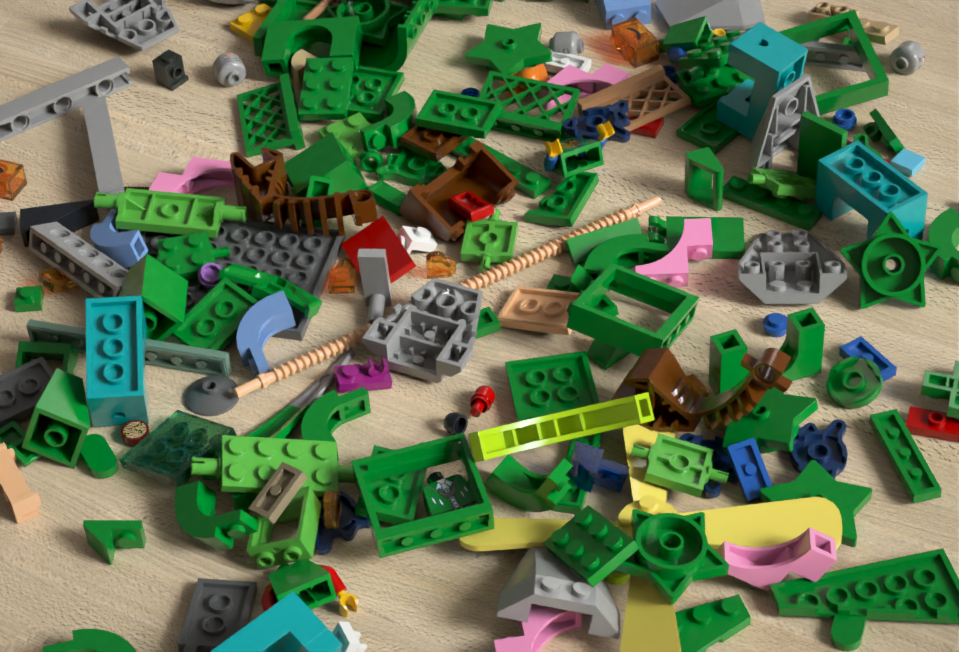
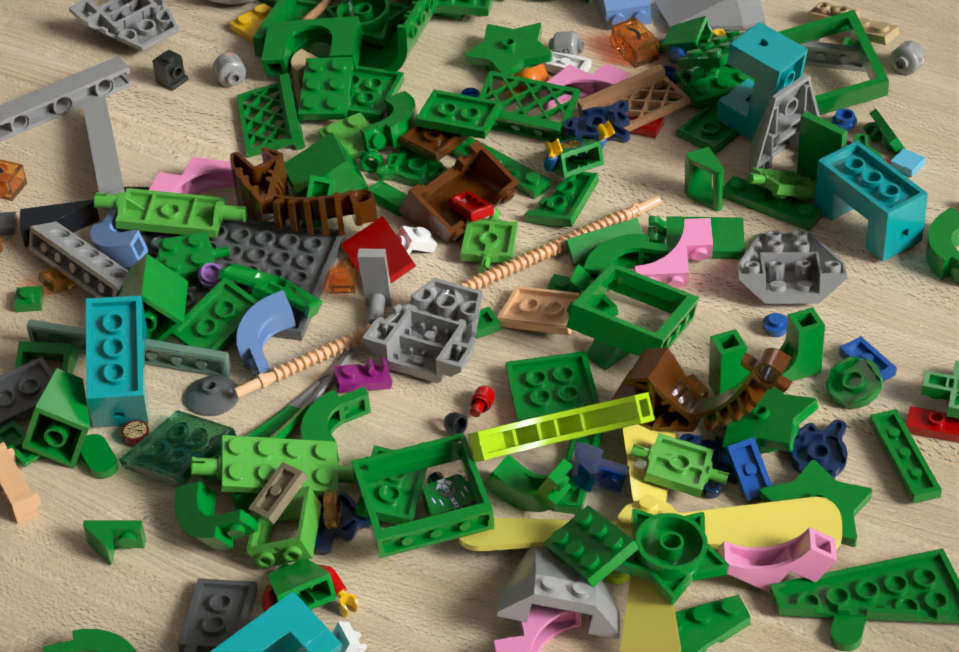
clear orange tile [426,251,457,279] -> none
green plate [839,212,943,309] -> none

